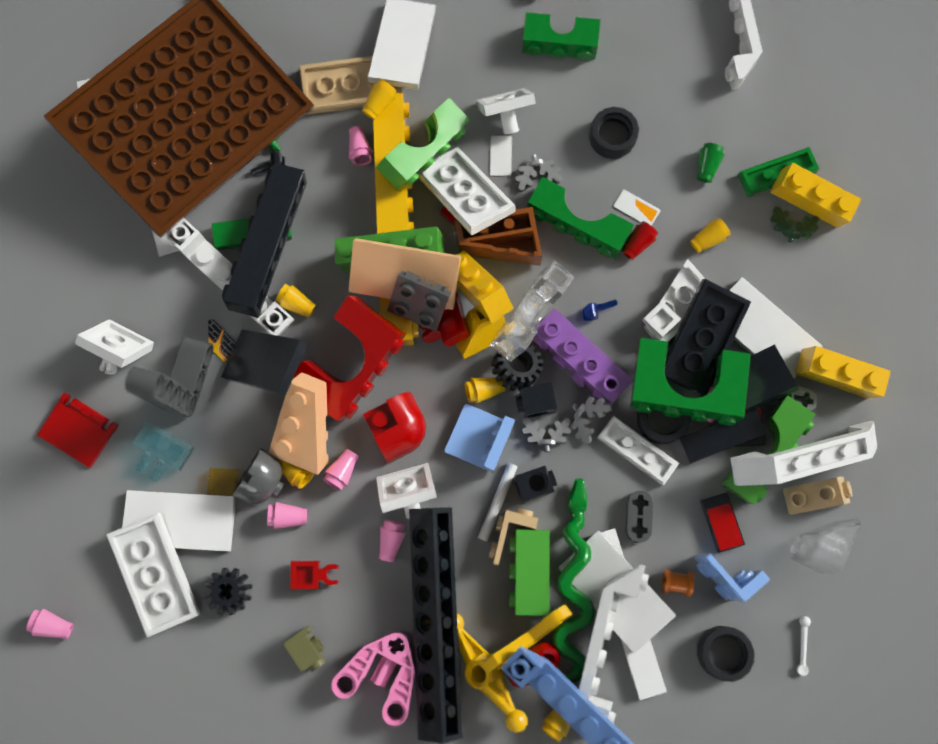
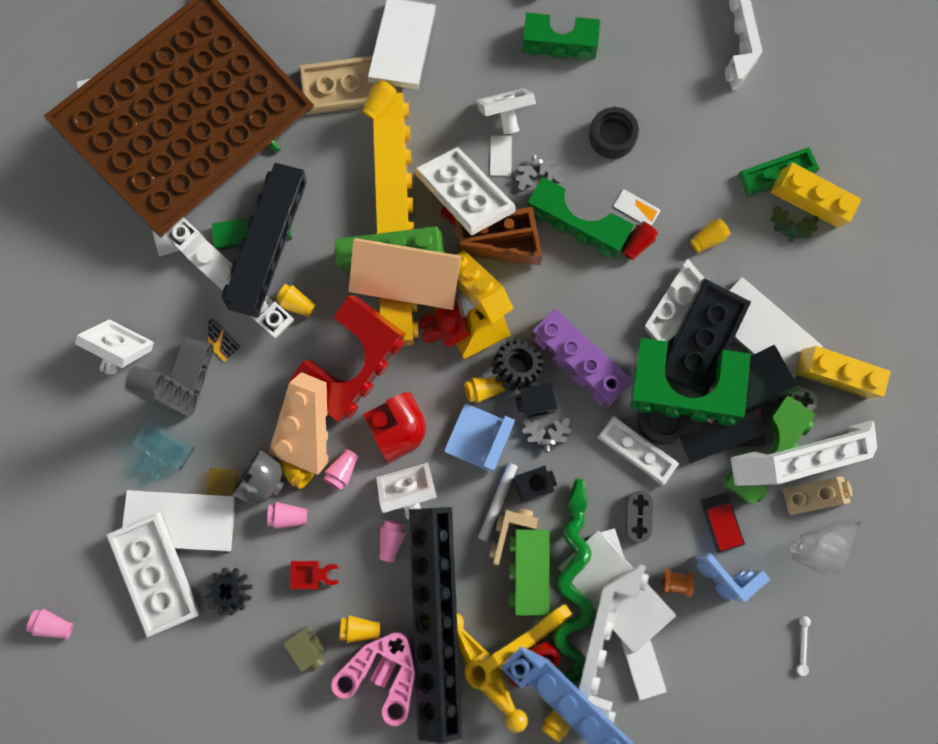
red piece [37,392,119,468] -> none
black tile [221,329,307,395] -> none
black hand [250,152,285,175] -> none
bright pink cone [348,126,374,166] -> none
arch [376,98,470,190] -> none
dark grey hinge [387,270,452,331] -> none
clear arch [490,260,574,362] -> none
light grey animal [571,396,613,444] -> none
clear blue hand [582,299,618,321] -> none
white tile [642,301,681,339] -> none
green cone [697,143,725,183] -> none
black tyre [697,626,755,682] -> none
none -> yellow cone [339,615,380,643]

